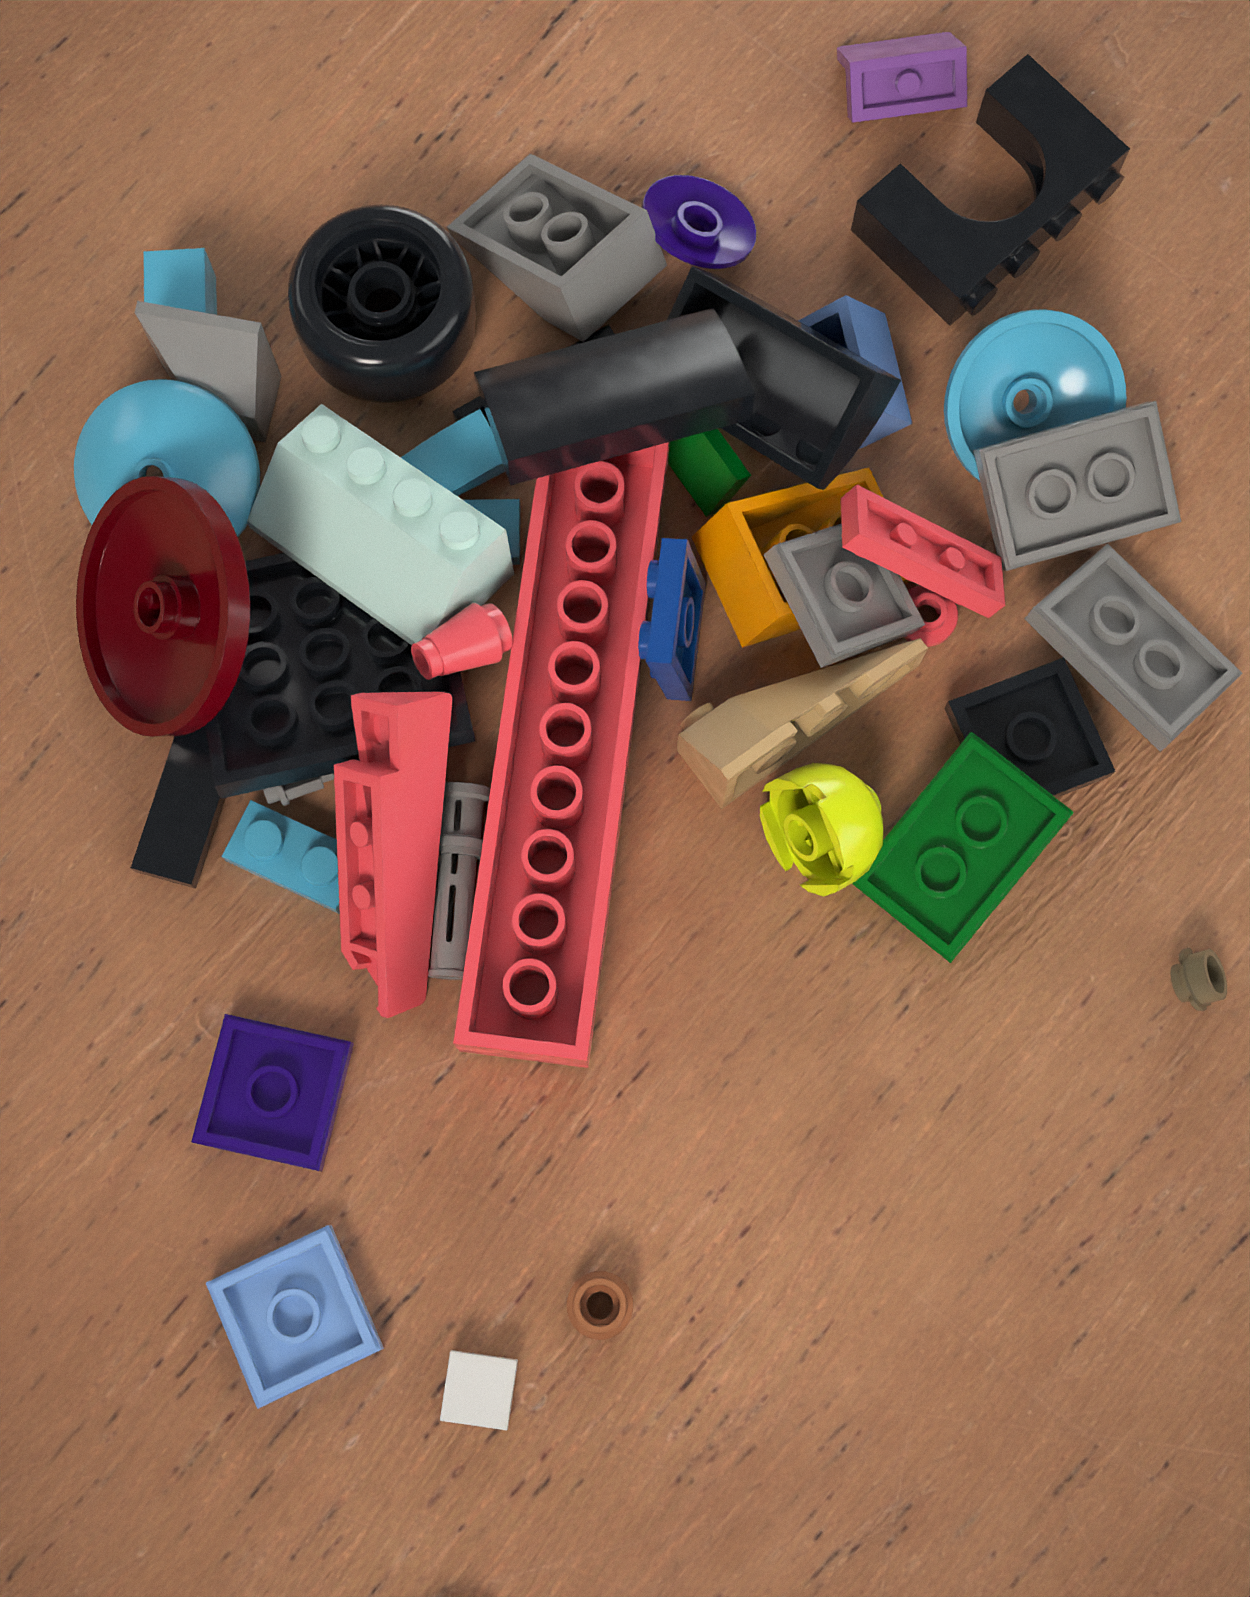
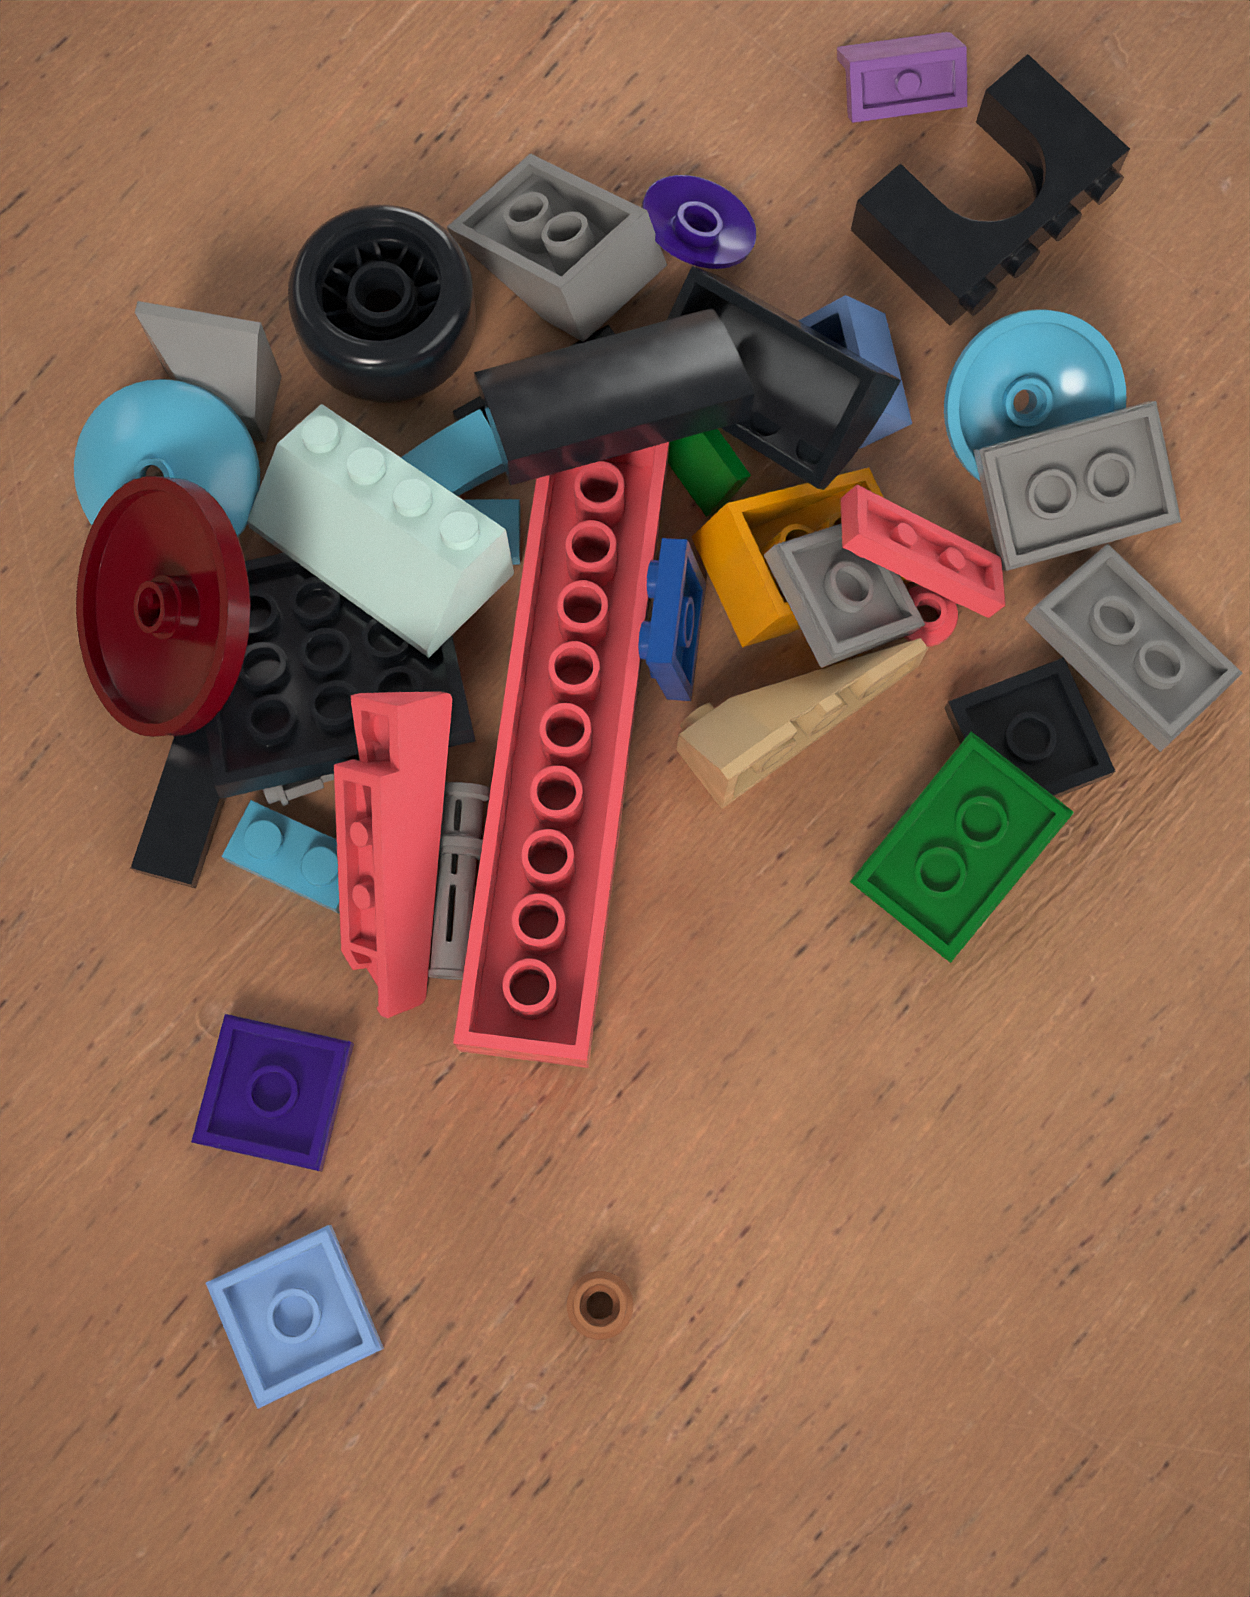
medium azure brick [143,248,217,315] -> none
coral cone [411,603,513,680] -> none
white tile [440,1350,518,1430] -> none
neon yellow cylinder [760,763,883,897] -> none
dark tan plate [1170,948,1227,1011] -> none

